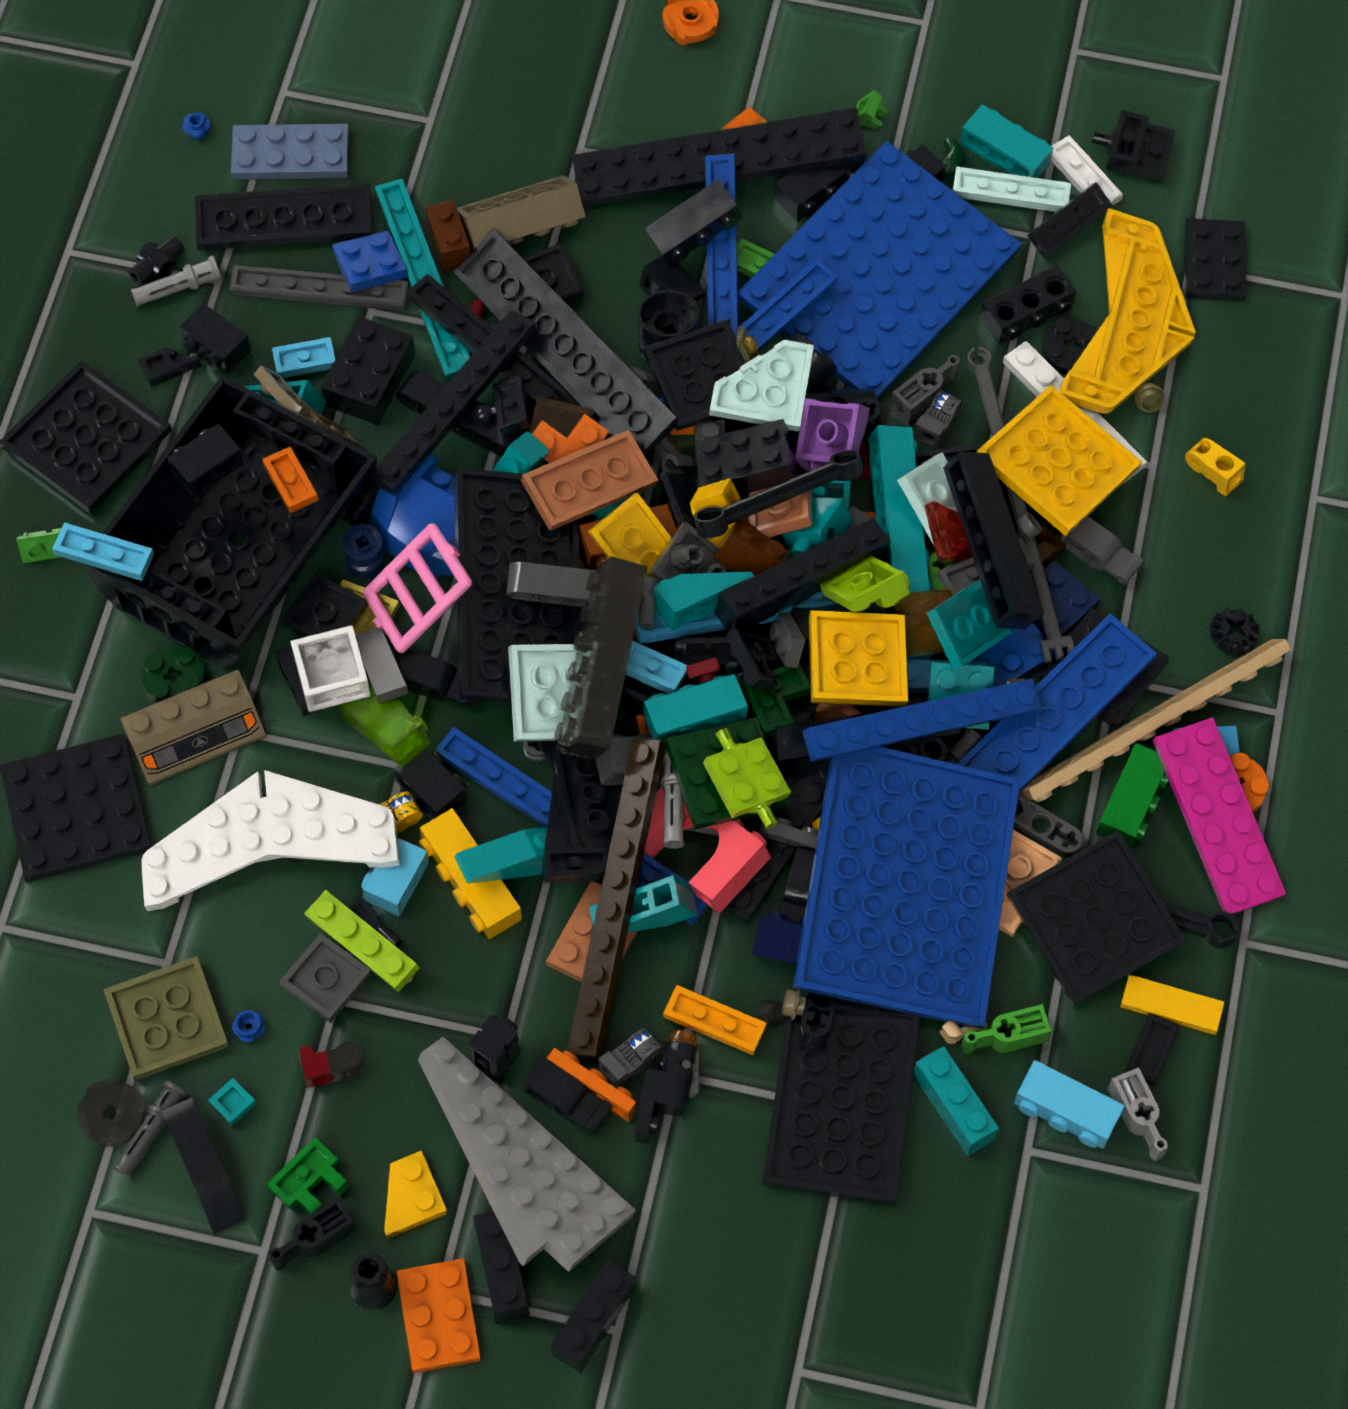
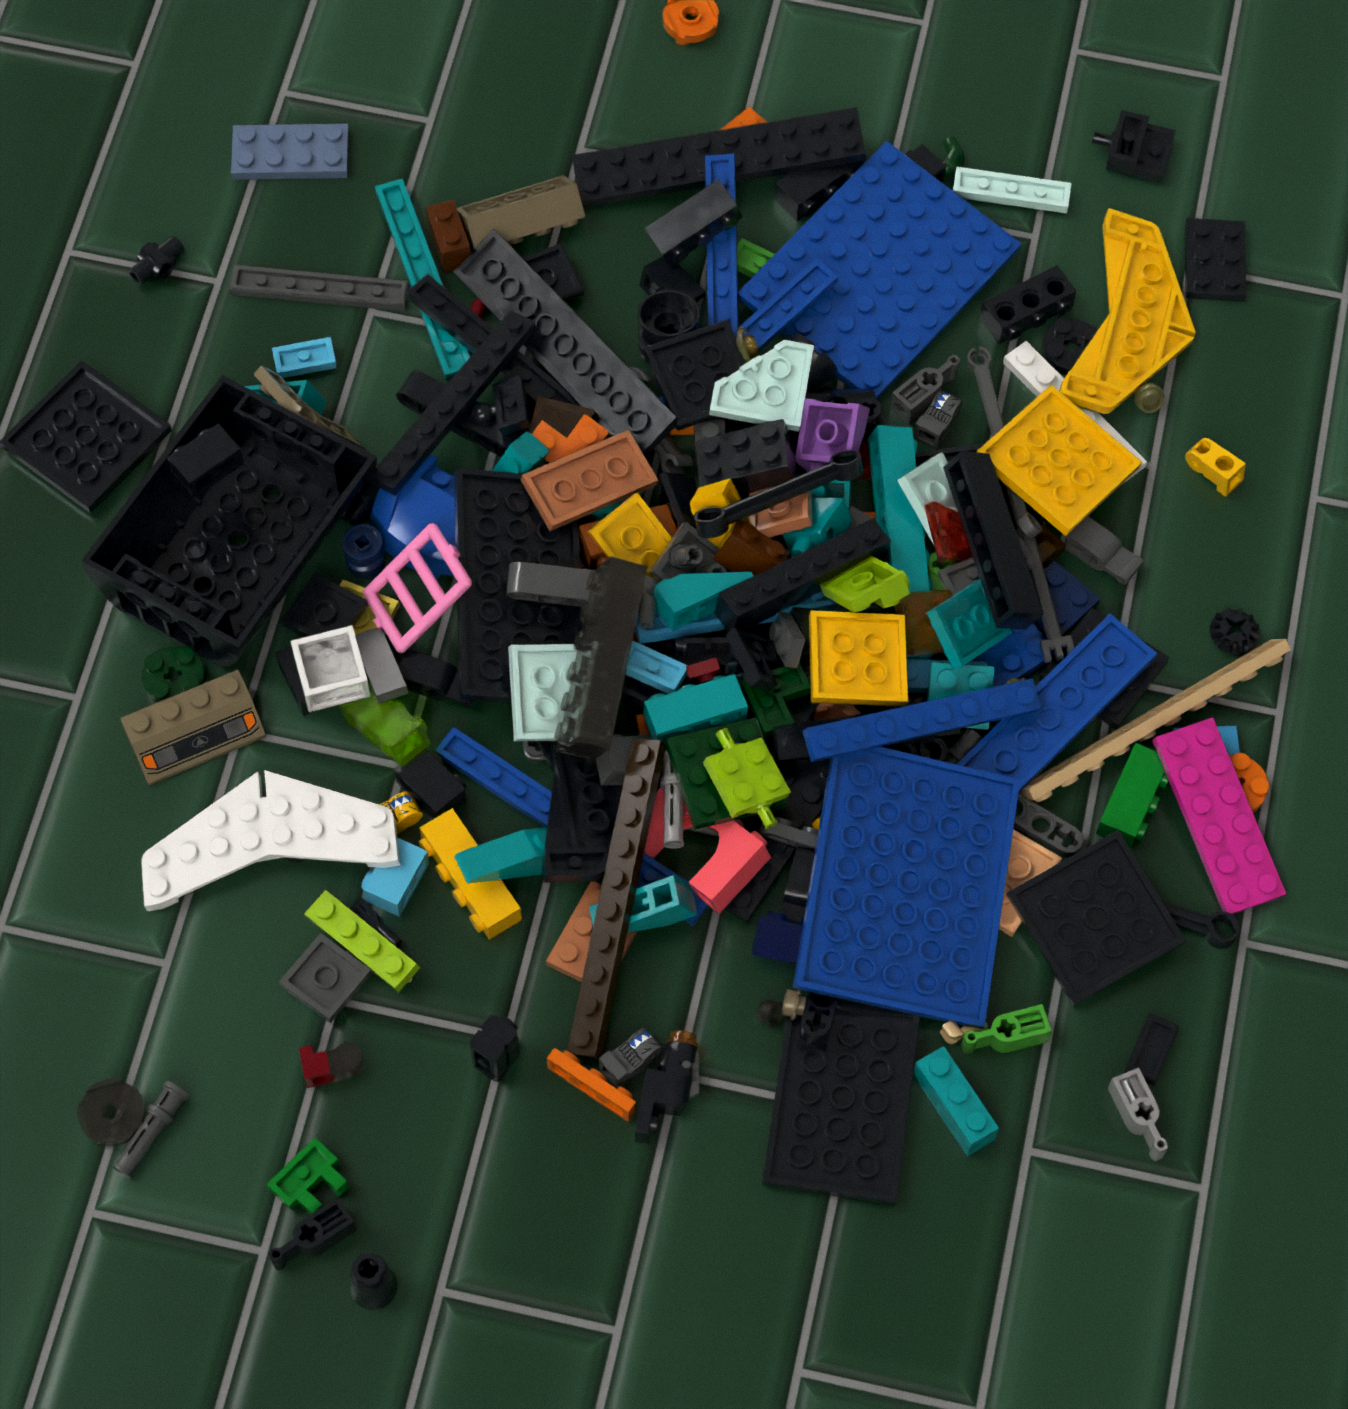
black plate [0,733,151,883] -> none
bright green hinge [16,524,73,564] -> none
medium azure plate [52,522,154,581] -> none
olive plate [103,956,229,1081] -> none
light grey pin [131,255,222,307] -> none
black tile [138,348,202,387] -> none
black slope [161,1098,245,1235] -> none
black brick [179,303,251,374] -> none
blue plate [182,112,211,139] -> none
black plate [195,183,373,251] -> none
teal plate [208,1078,256,1126] -> none
blue plate [232,1010,265,1042] -> none
orange plate [262,447,319,513] -> none
black brick [321,316,415,425] -> none
blue plate [332,230,407,292] -> none
yellow wing [384,1150,447,1239] -> none
orange plate [397,1258,481,1374] -> none
light grey wing [418,1037,636,1272] -> none
black brick [473,1211,529,1324] -> none
black piece [522,1056,613,1135] -> none
black brick [551,1259,636,1373] -> none
light orange plate [663,985,767,1055] -> none
bright green tile [856,90,888,130] -> none
teal brick [960,105,1054,178] -> none
medium azure brick [1014,1060,1125,1149] -> none
black plate [1027,182,1113,259] -> none
white tile [1051,135,1123,205] -> none
yellow tile [1120,974,1224,1035] -> none

